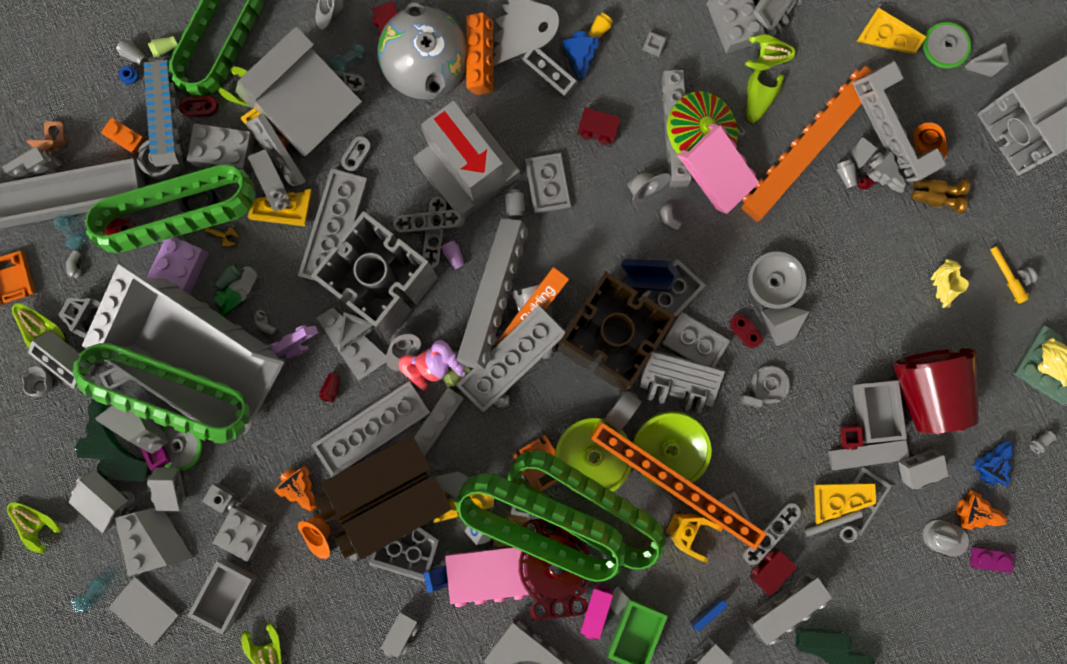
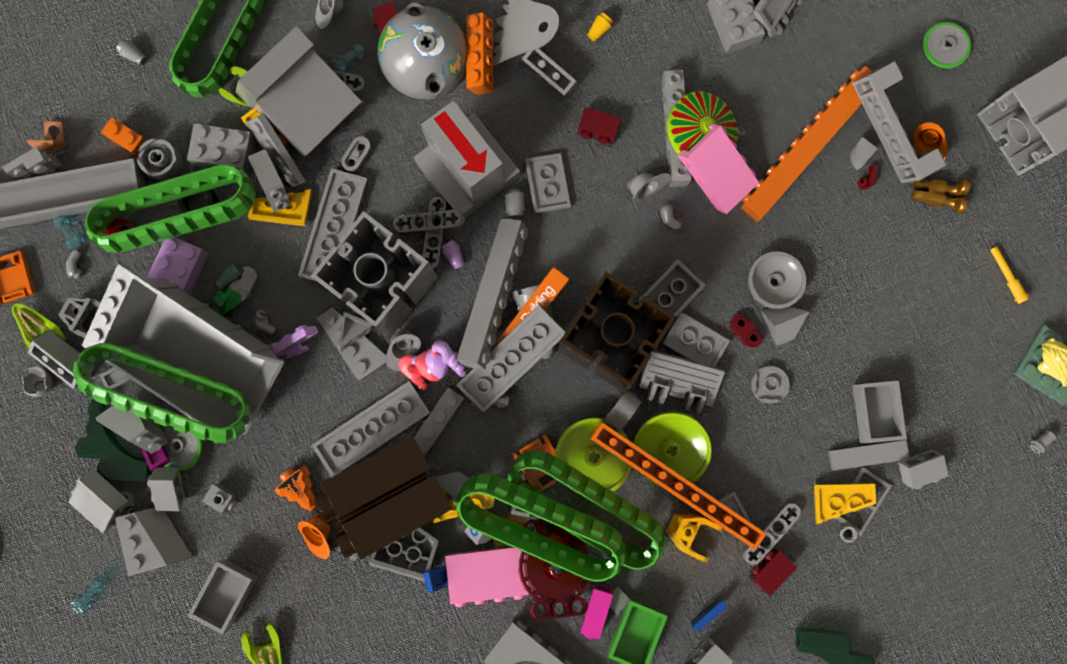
lime animal [7,502,63,553] -> none
light grey tile [108,576,181,646] -> none
blue plate [119,66,138,85] -> none
light grey brick [144,60,181,167] -> none
yellowish green cone [147,36,177,58] -> none
dark red plate [178,96,218,118] -> none
pearl gold bar [204,227,241,248] -> none
light grey brick [213,506,272,562] -> none
dark red cone [319,373,340,403] -> none
light grey brick [380,609,420,658] -> none
yellowish green cone [443,367,470,387] -> none
blue rock [563,31,599,79] -> none
dark blue panel [621,259,679,292] -> none
light grey tile [642,31,667,57] -> none
light grey tile [739,395,763,408] -> none
light grey brick [744,573,832,645] -> none
lime animal [745,34,796,71] -> none
lime animal [746,70,784,123] -> none
light grey bar [804,510,863,537] -> none
light grey cone [836,159,858,188] -> none
dark red brick [839,423,863,450] -> none
yellow wing [856,8,926,54] -> none
light grey rock [867,149,906,193] -> none
dark red cone [893,348,979,435] -> none
light grey piece [923,520,969,557] -> none
light yellow hair [931,259,969,308] -> none
orange rock [956,490,1007,530] -> none
light grey slope [964,43,1009,77] -> none
magenta plate [970,547,1014,573] -> none
blue rock [973,440,1014,487] -> none
light grey bush [1018,266,1038,286] -> none

